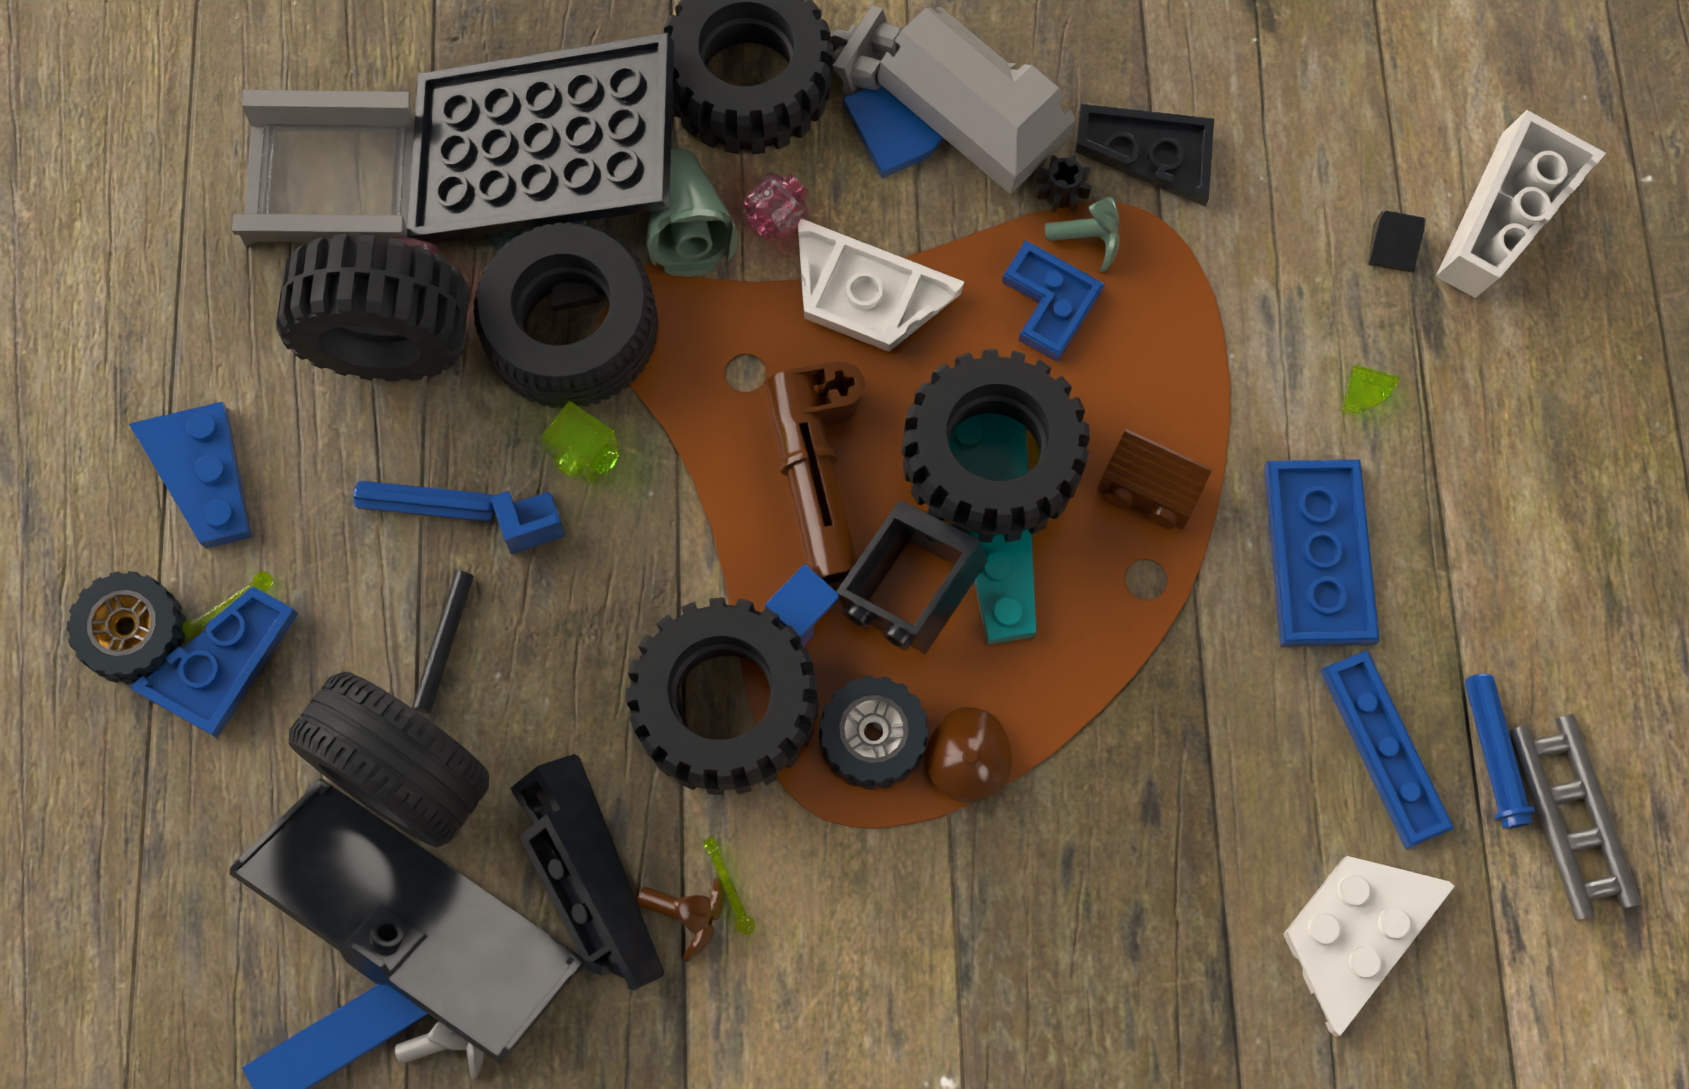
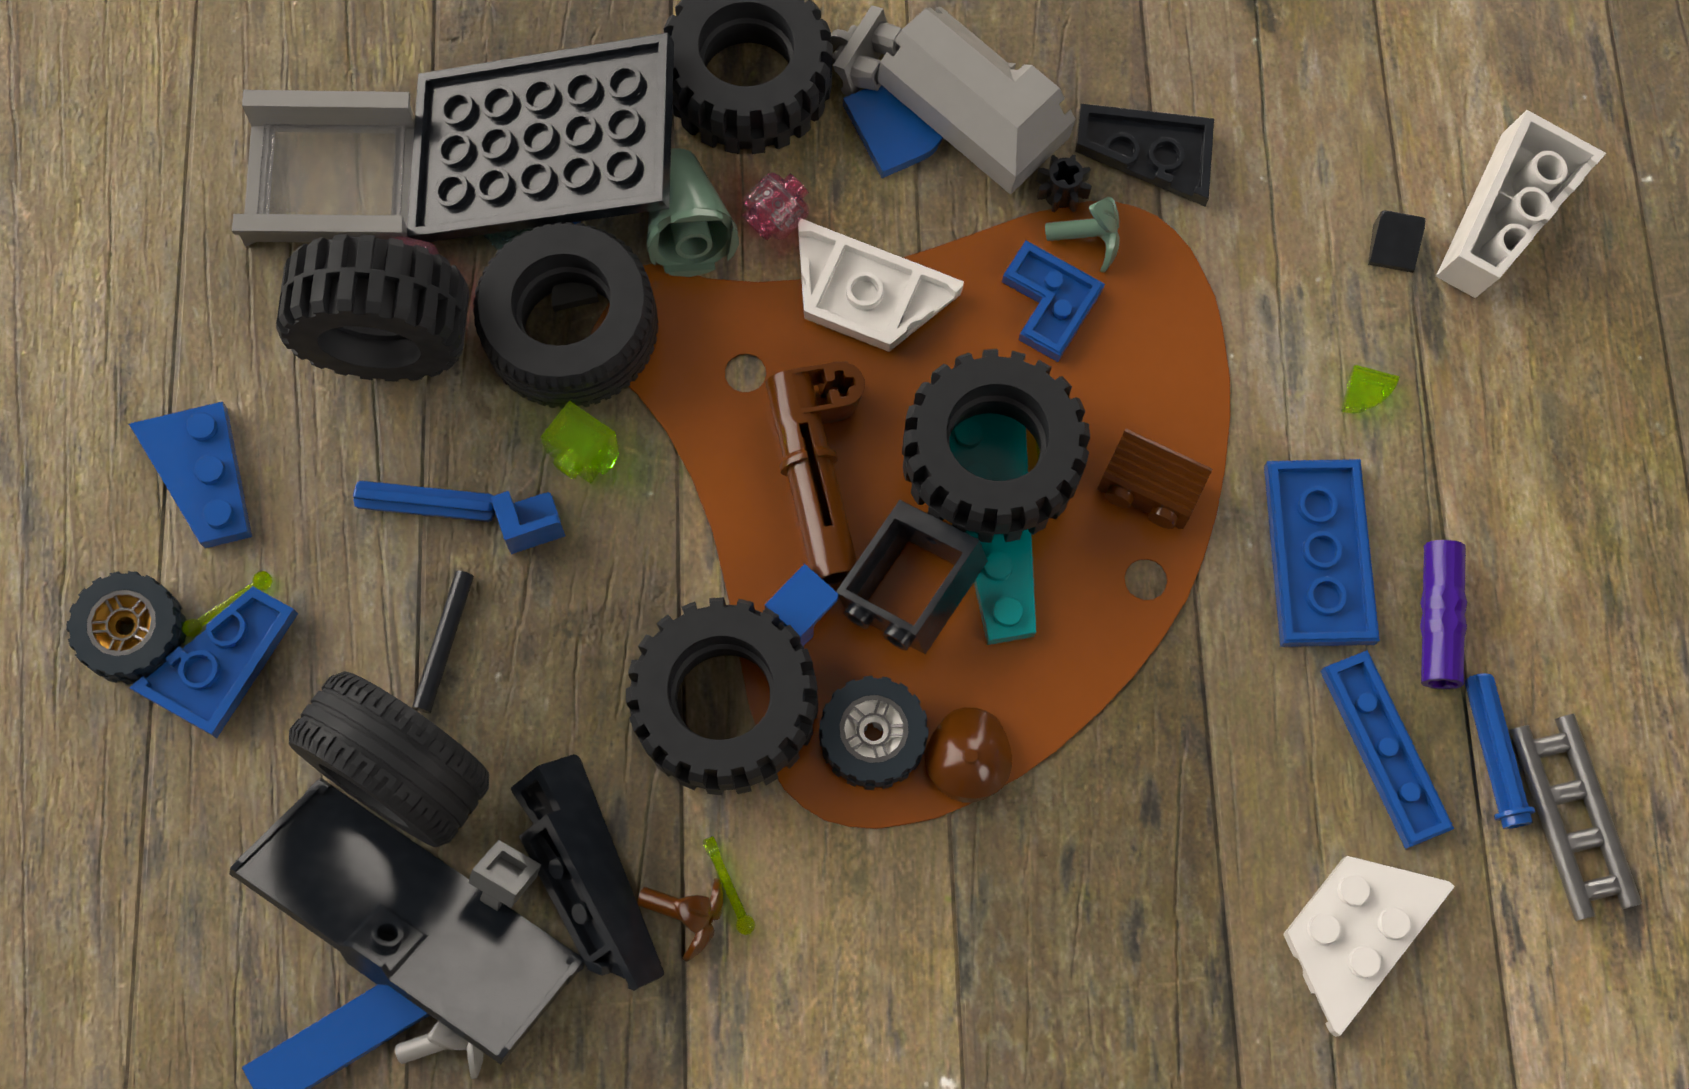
none -> dark grey tile [468,840,541,911]
none -> dark purple axle [1420,540,1468,689]

